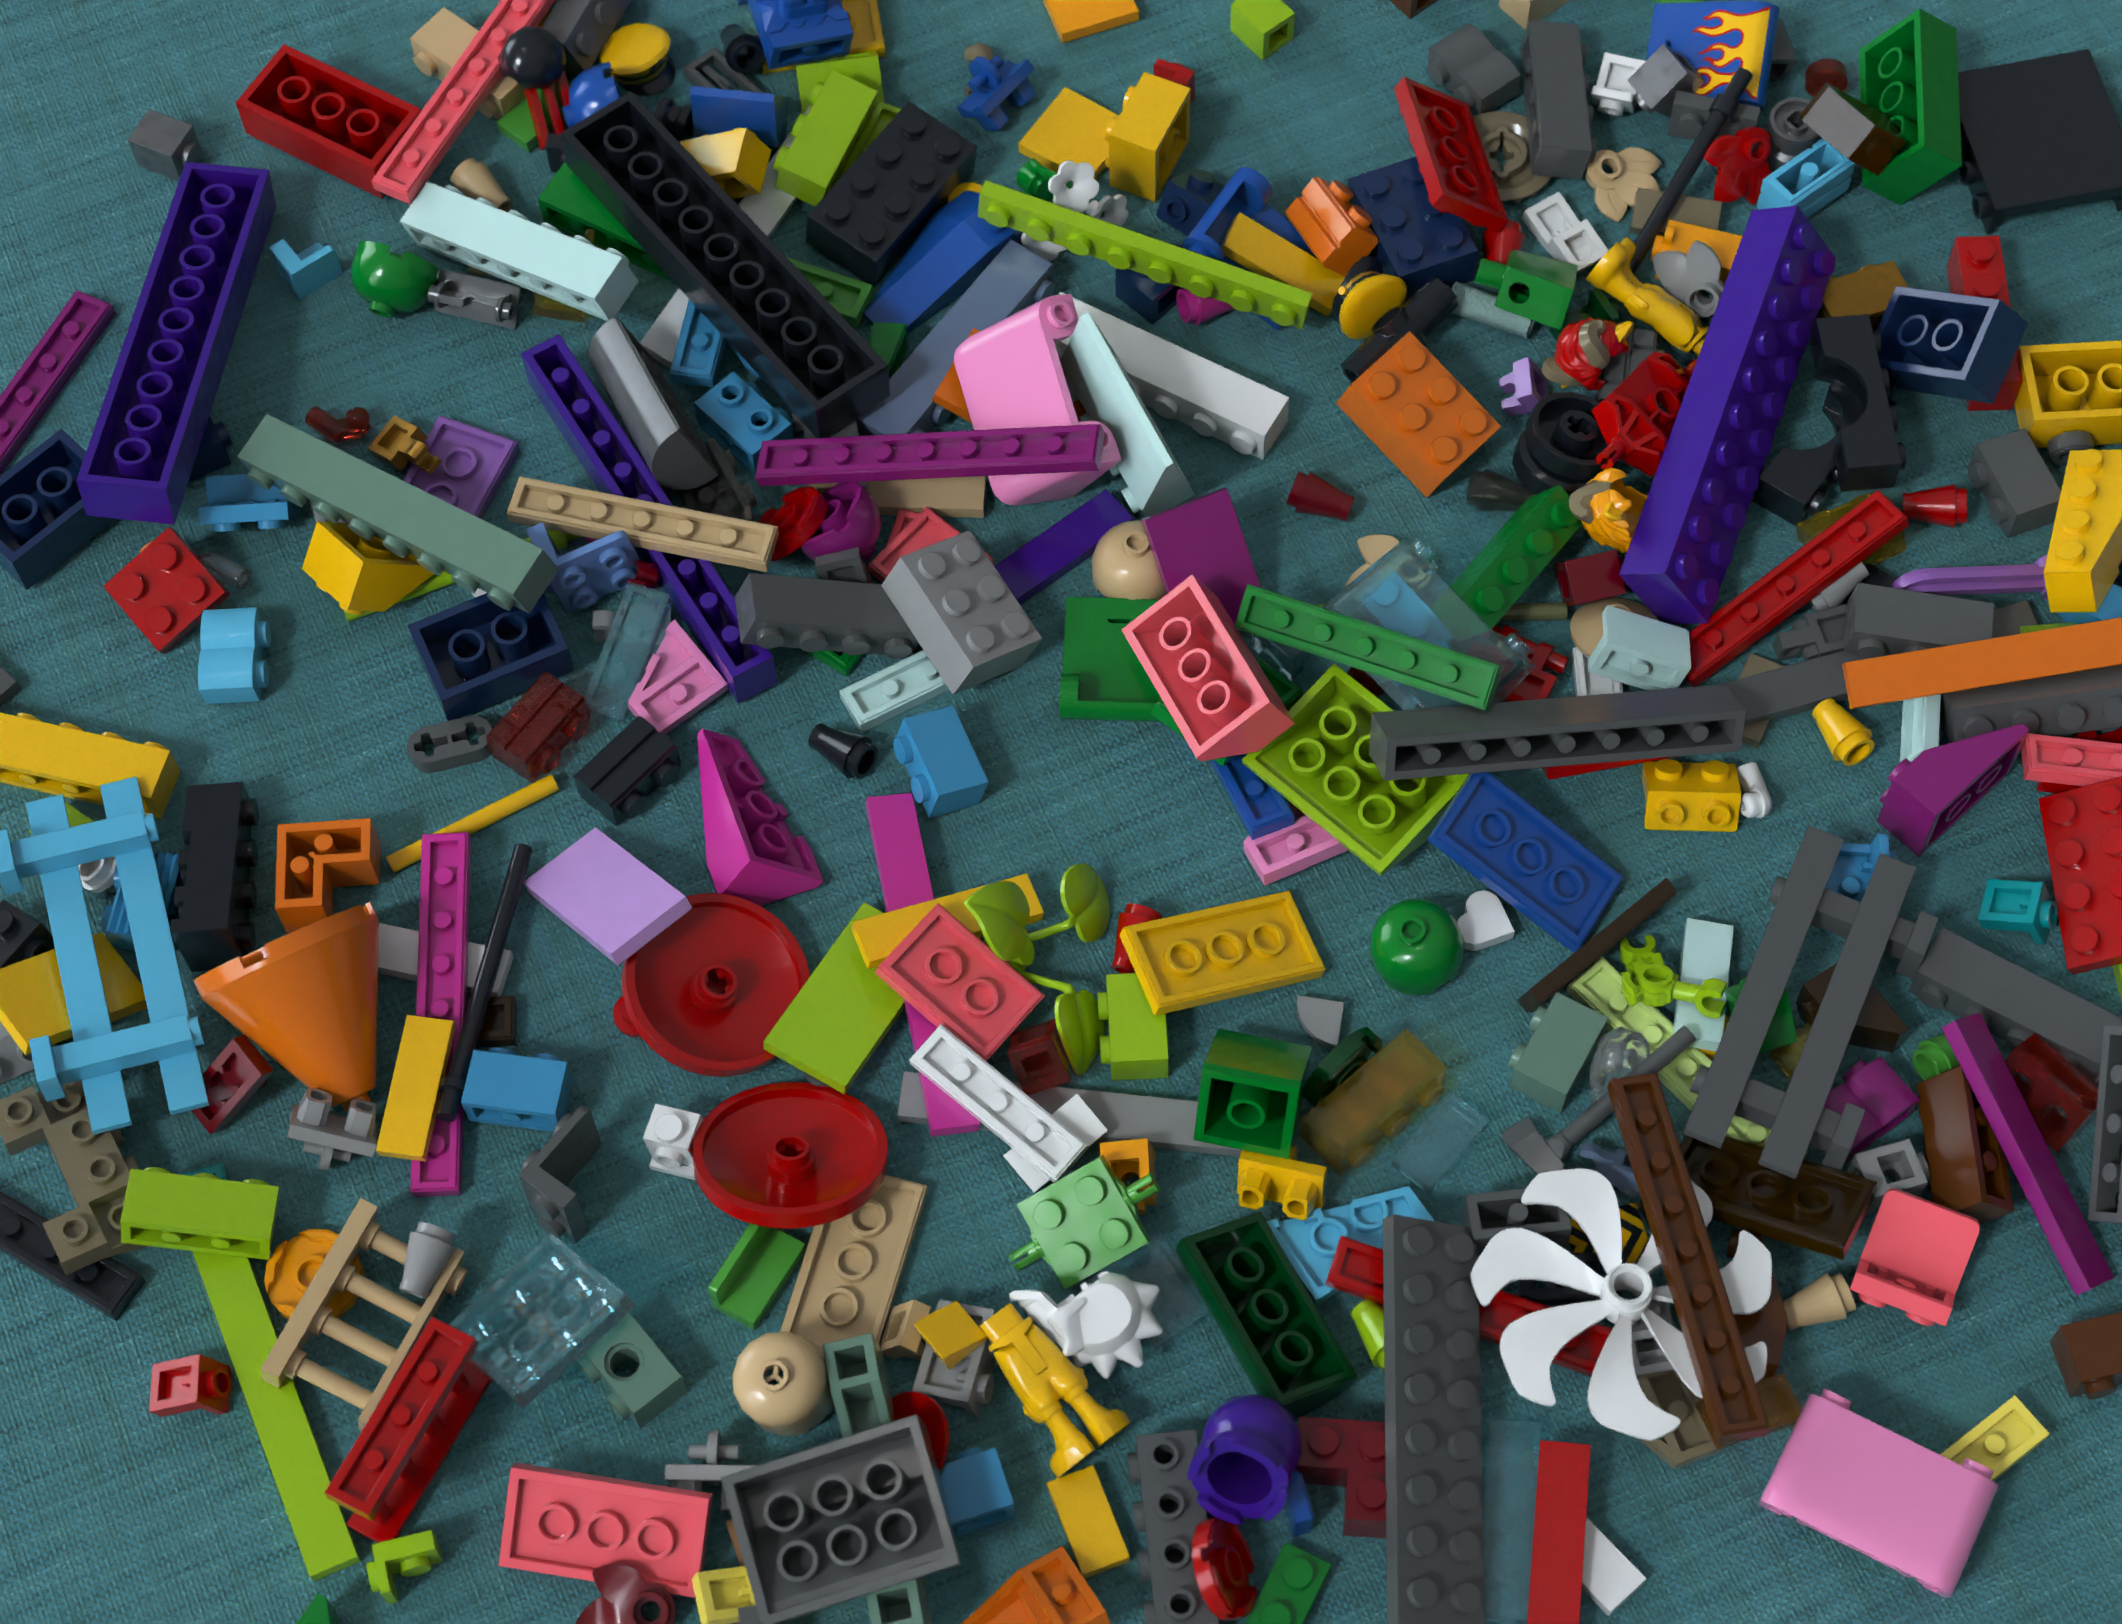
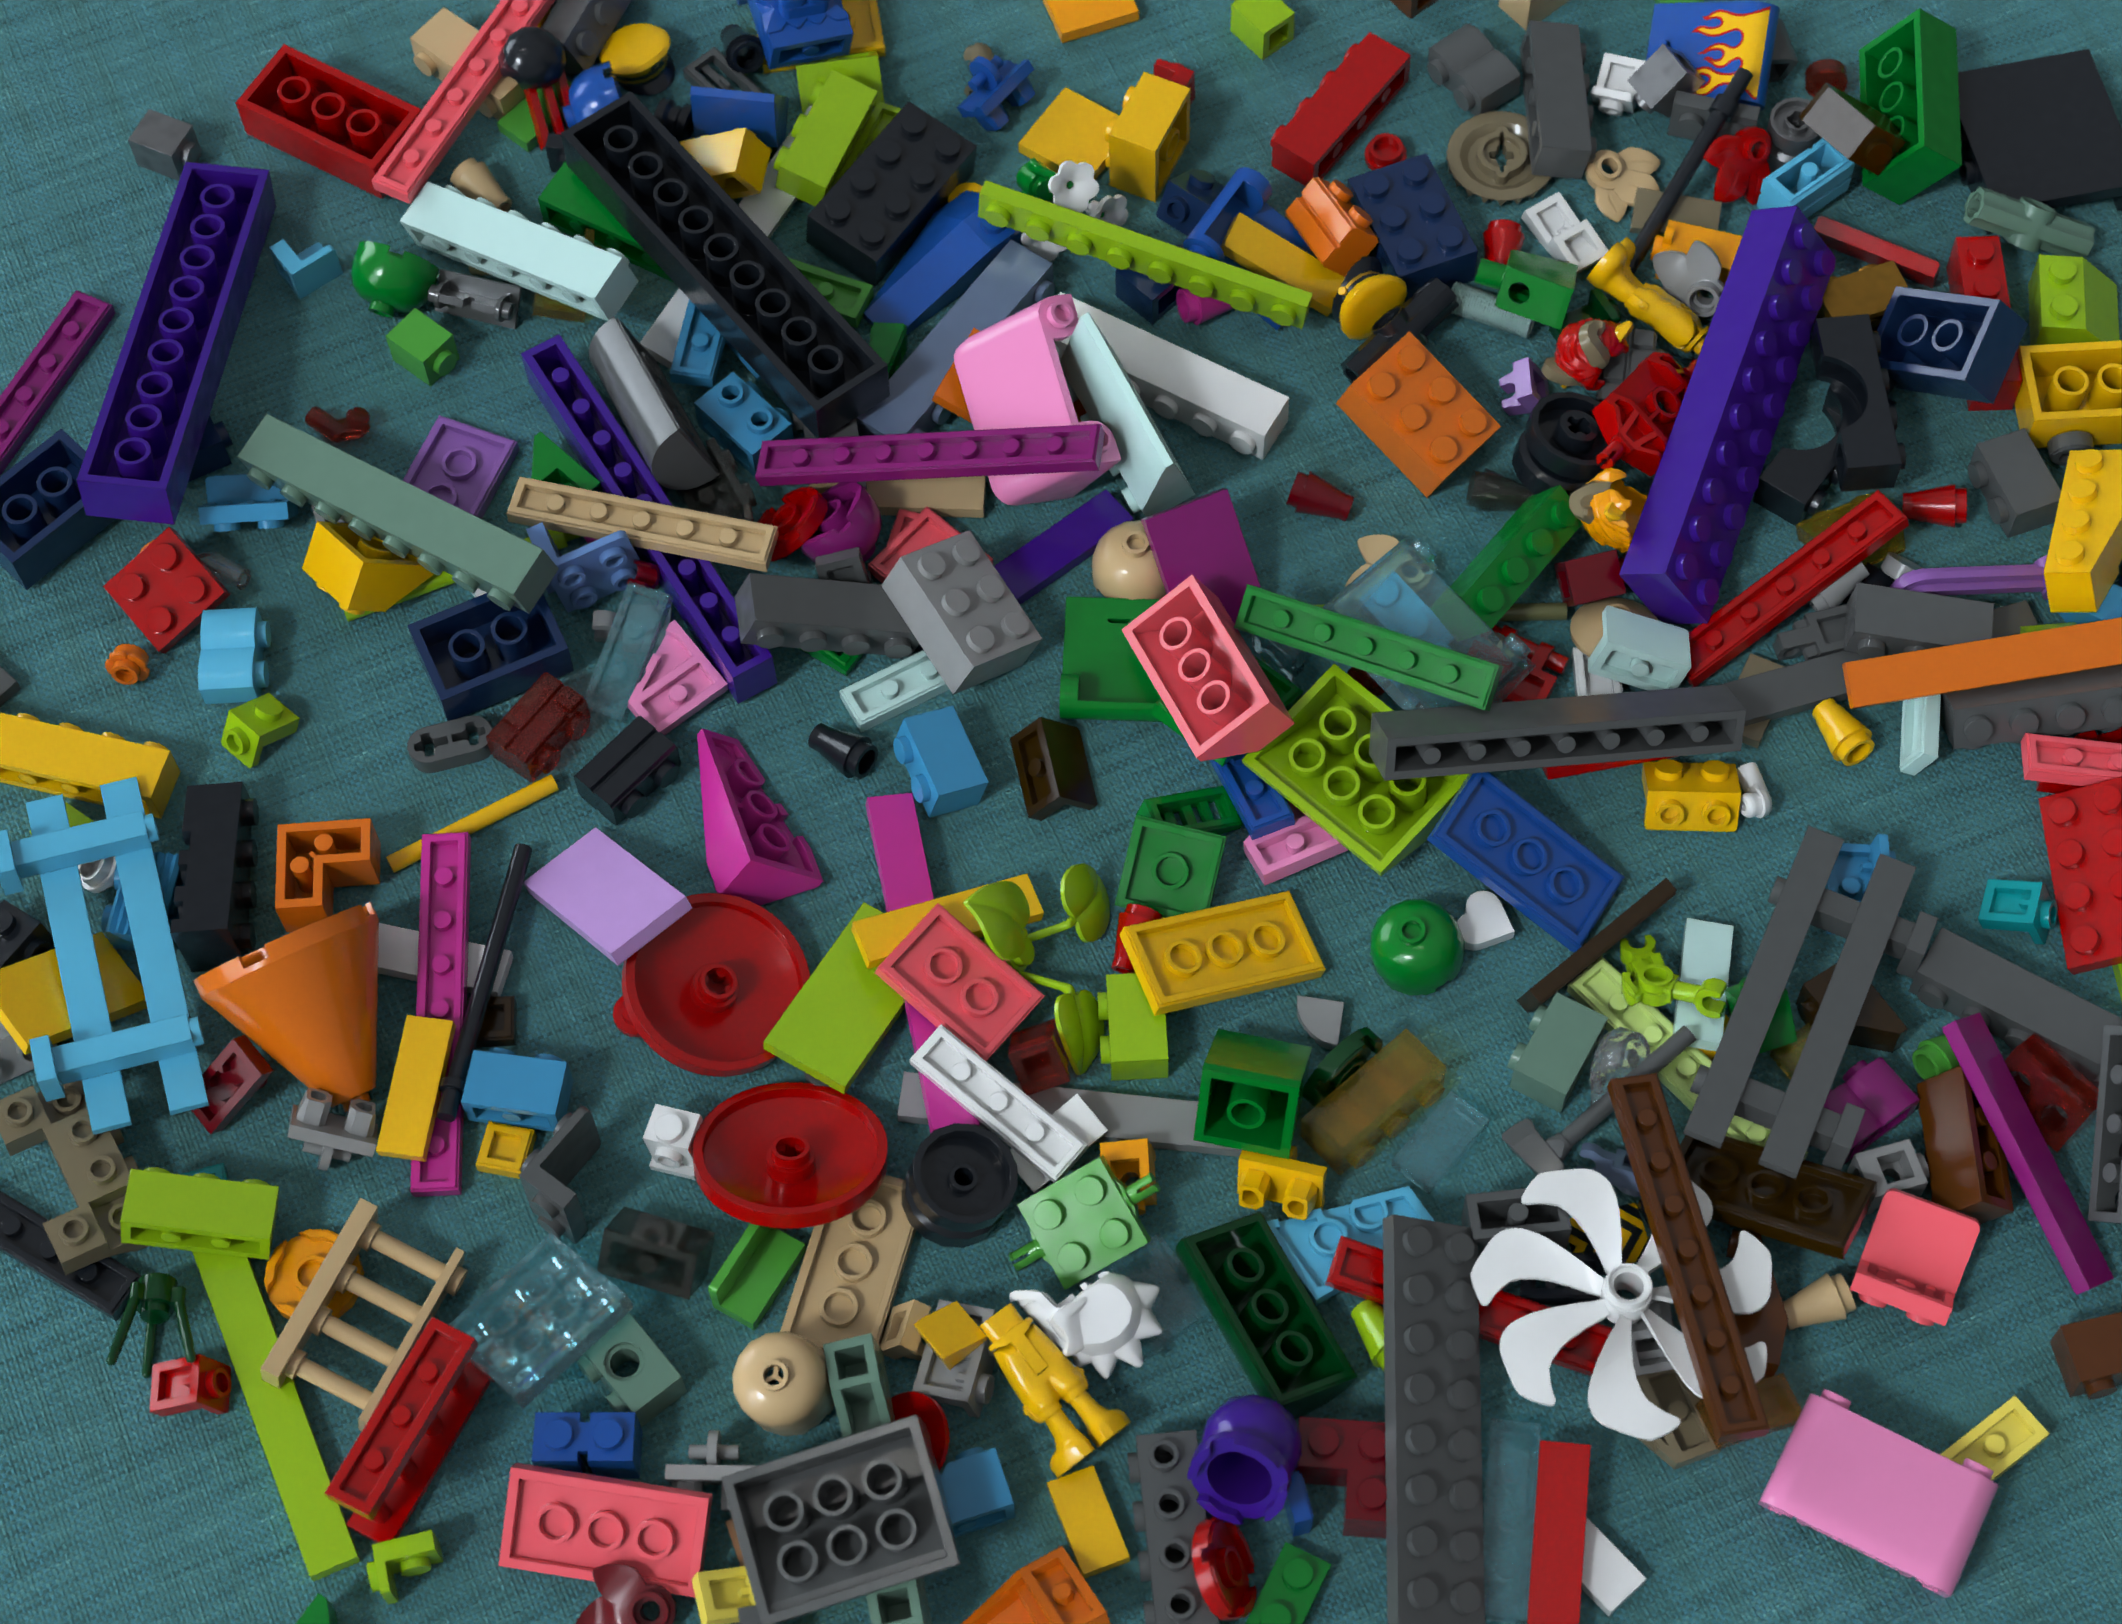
pearl gold plate [367,415,442,475] -> none
light grey cone [399,1222,456,1299] -> none
red plate [1394,77,1508,232] -> none
magenta slope [1877,723,2030,857] -> none
none -> orange plate [105,644,150,685]
none -> dark green plant [106,1272,196,1378]
none -> lime bracket [221,693,300,768]
none -> bright green brick [386,308,460,387]
none -> yellow tile [475,1121,537,1179]
none -> green slope [531,431,603,492]
none -> blue piece [532,1412,643,1479]
none -> clear smoke brick [597,1206,715,1300]
none -> black wheel [902,1123,1018,1248]
none -> dark brown panel [1010,717,1098,821]
none -> green tile [1115,814,1228,918]
none -> green slope [1136,786,1243,834]
none -> red brick [1270,32,1411,186]
none -> red plate [1364,133,1407,170]
none -> red tile [1814,216,1940,288]
none -> light grey tile [1880,552,1923,580]
none -> sand green piece [1963,186,2095,257]
none -> lime slope [2028,255,2120,345]

